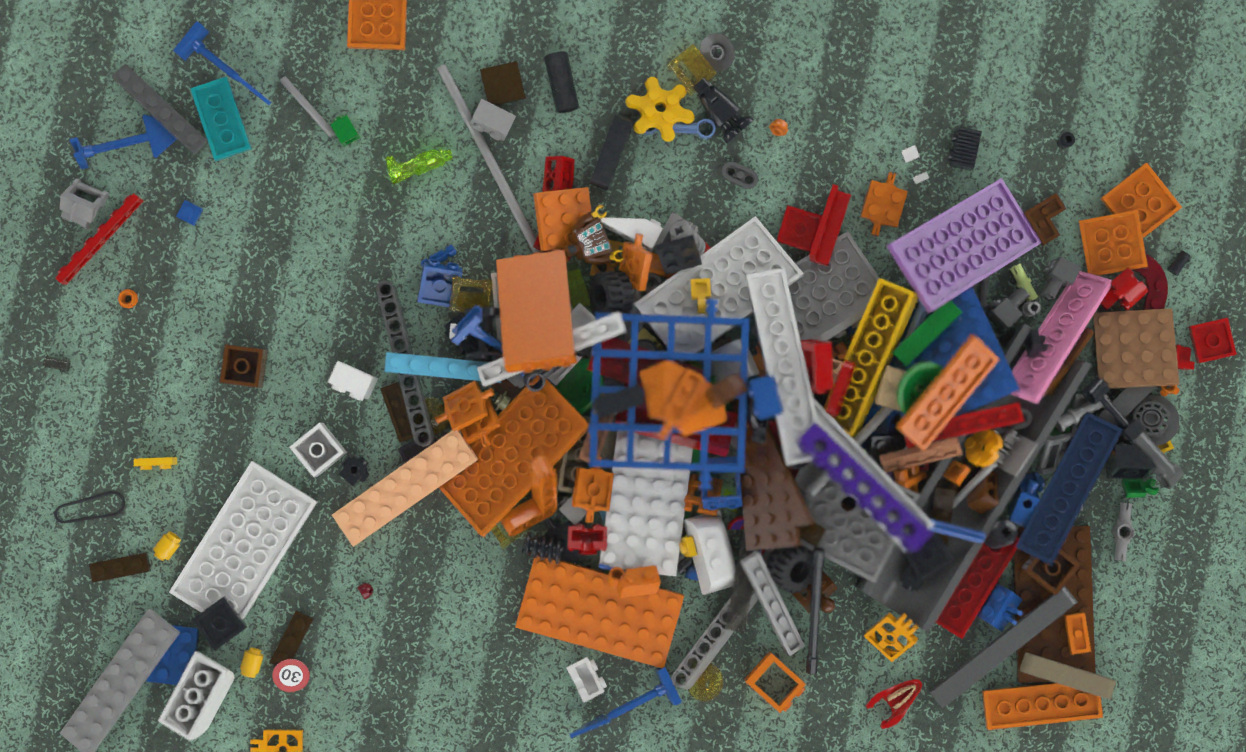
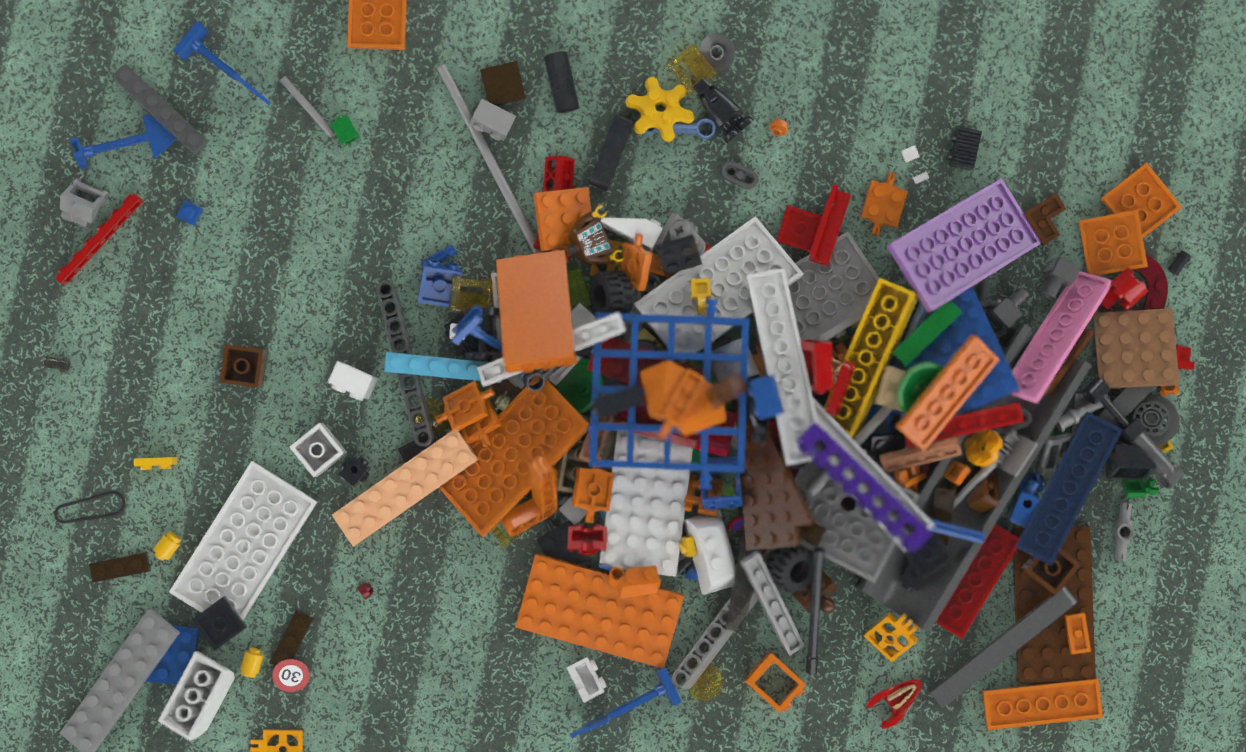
orange plate [118,289,138,308] -> none
teal plate [190,77,252,162] -> none
dark brown plate [380,382,414,443] -> none
clear neon green piece [385,149,453,185] -> none
black piece [522,531,565,564] -> none
blue brick [977,583,1023,632] -> none
black piece [984,520,1017,549] -> none
yellowish green pin [1010,263,1038,302] -> none
light grey pin [1019,301,1041,317] -> none
dark tan beam [1020,652,1116,700] -> none
black tile [1024,329,1048,357] -> none
black pin [1057,132,1075,149] -> none
red plate [1188,317,1237,364] -> none

